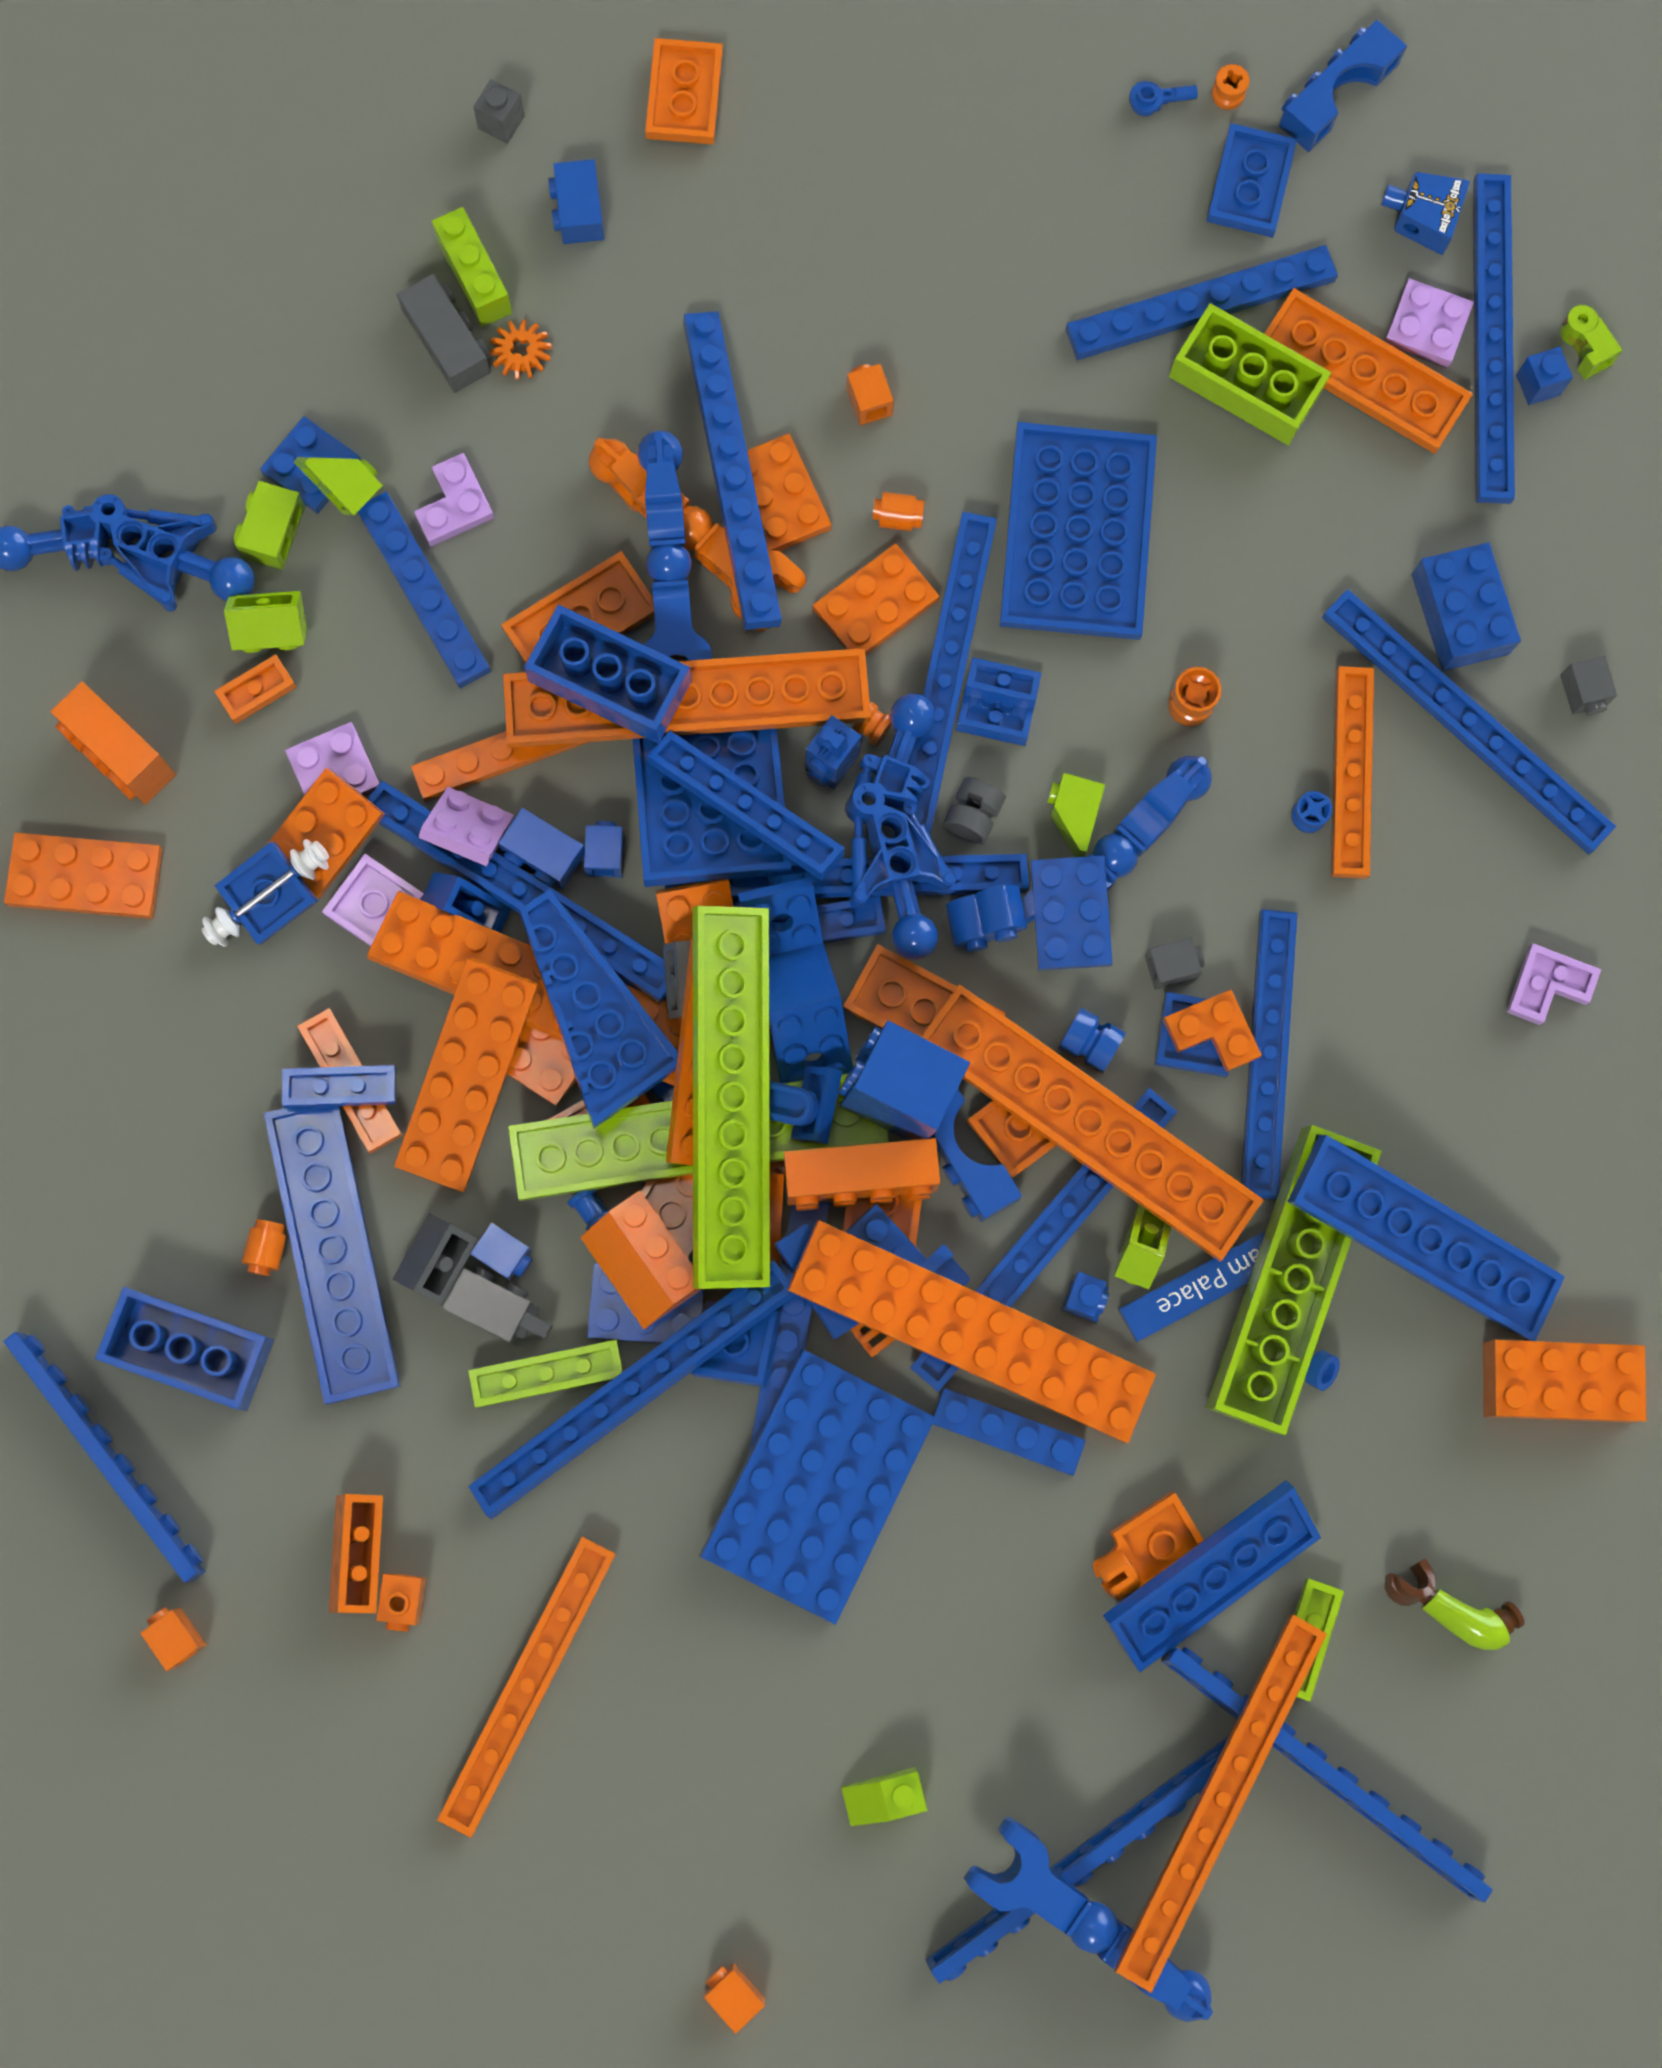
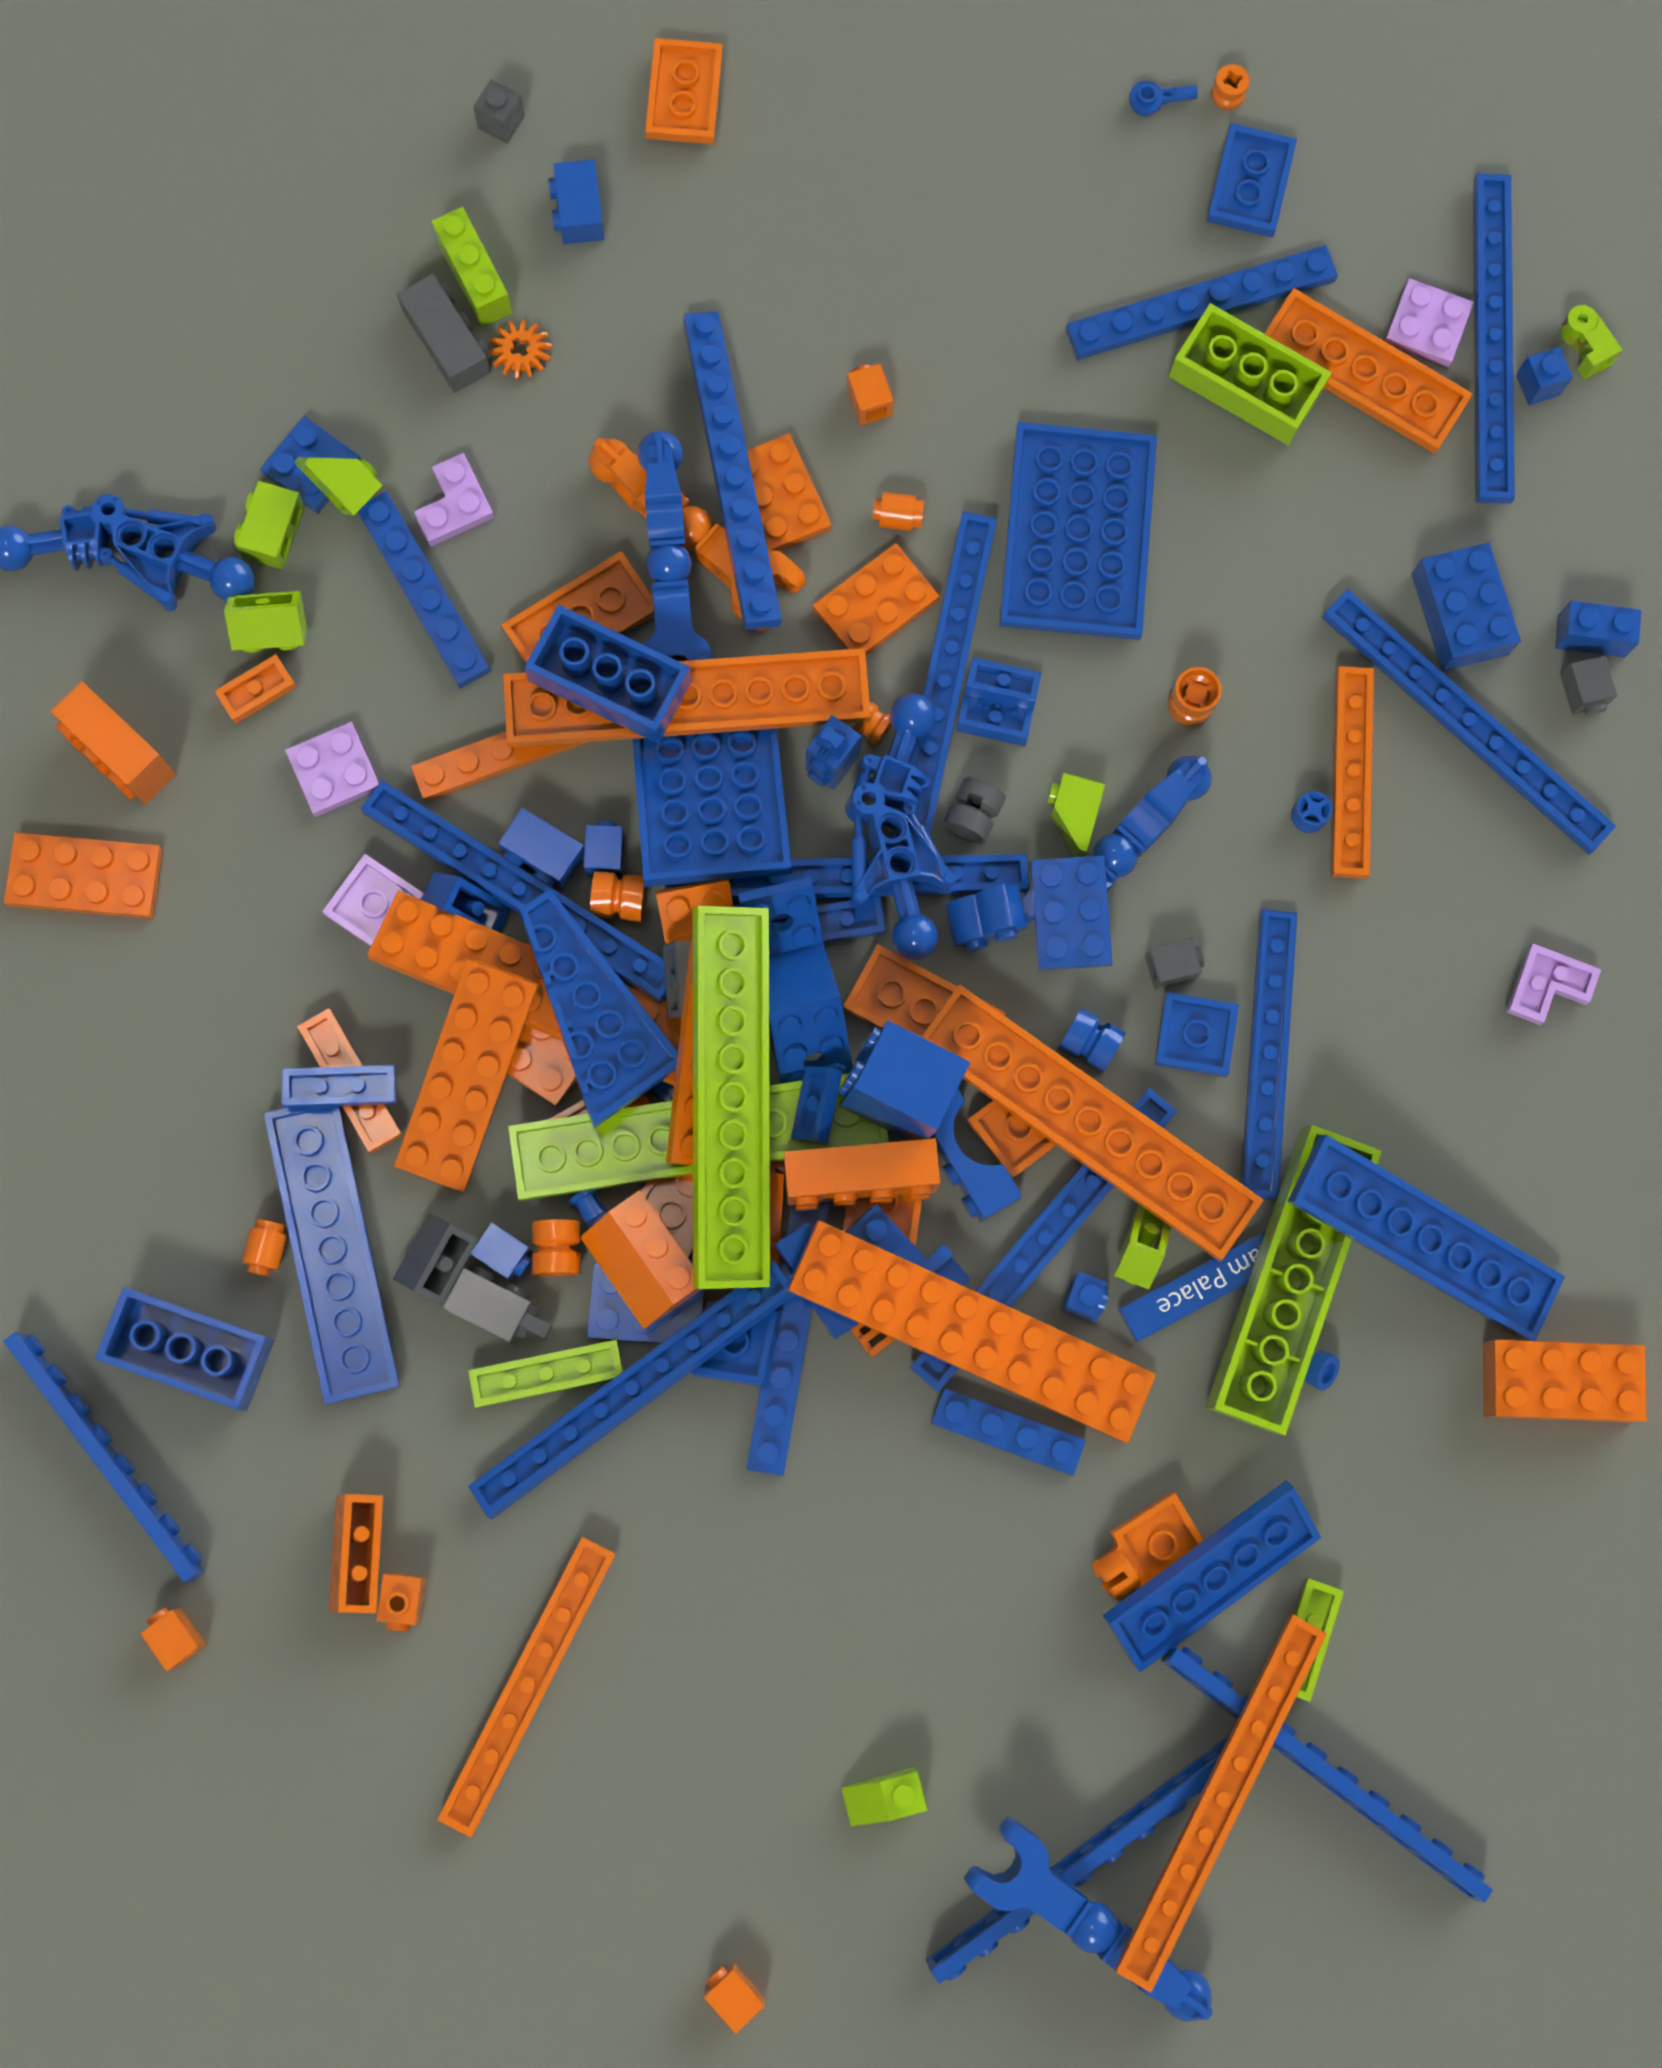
blue plate [201,839,329,947] -> none
orange plate [268,768,385,899] -> none
lavender plate [419,787,514,867] -> none
blue plate [647,731,845,881] -> none
blue plate [699,1349,935,1625] -> none
blue tile [769,1081,819,1126] -> none
orange plate [1163,989,1262,1072] -> none
blue arch [1279,20,1407,152] -> none
blue torso [1381,172,1470,255] -> none
piece [1384,1559,1524,1650] -> none
none -> orange wheel [532,1220,581,1277]
none -> orange wheel [590,870,646,923]
none -> blue brick [1555,601,1641,657]

